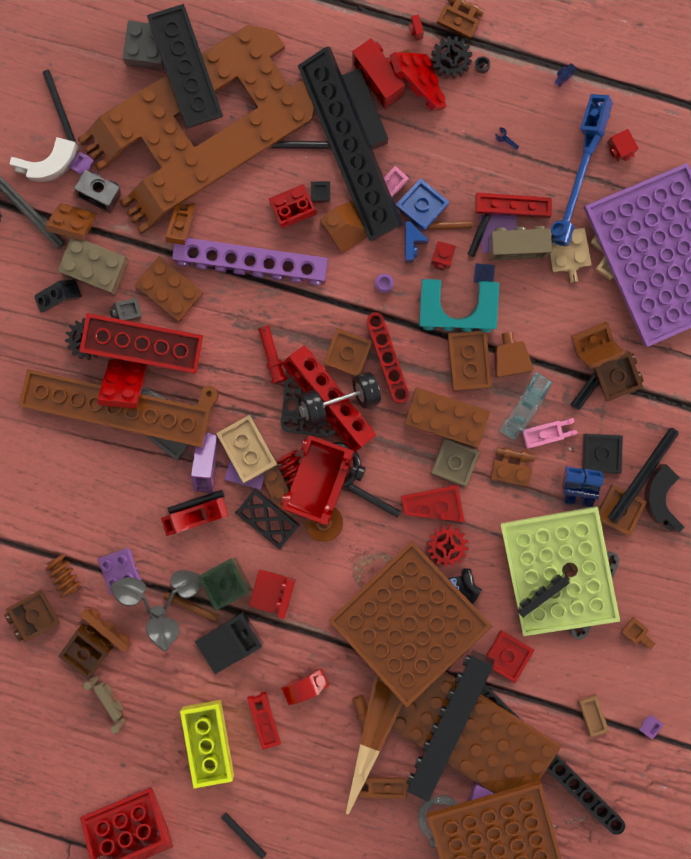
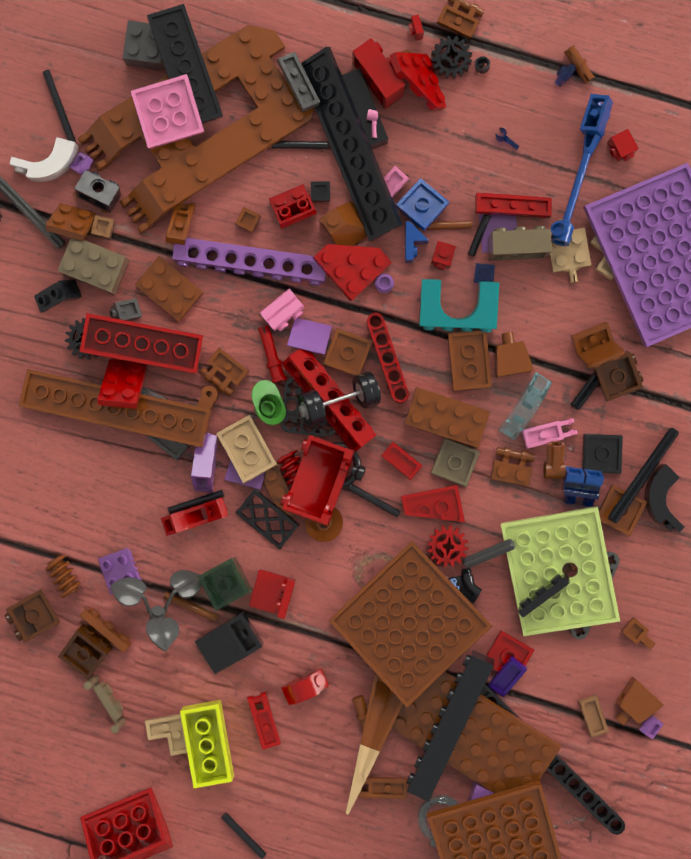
none -> medium nougat plate [91,215,115,239]
none -> bright pink plate [131,74,205,149]
none -> tan plate [145,714,187,756]
none -> dark orange plate [199,347,250,397]
none -> dark orange plate [235,207,261,233]
none -> bright green piece [251,380,286,425]
none -> bright pink brick [260,289,304,332]
none -> dark grey plate [277,52,320,112]
none -> medium lavender piece [287,318,332,355]
none -> red plate [312,244,392,301]
none -> bright pink hand [366,109,378,138]
none -> red plate [381,442,423,480]
none -> dark grey axle [463,539,515,568]
none -> dark purple tile [488,656,527,697]
none -> dark orange piece [543,441,566,479]
none -> dark orange pin [564,45,595,84]
none -> dark orange torso [615,677,664,726]

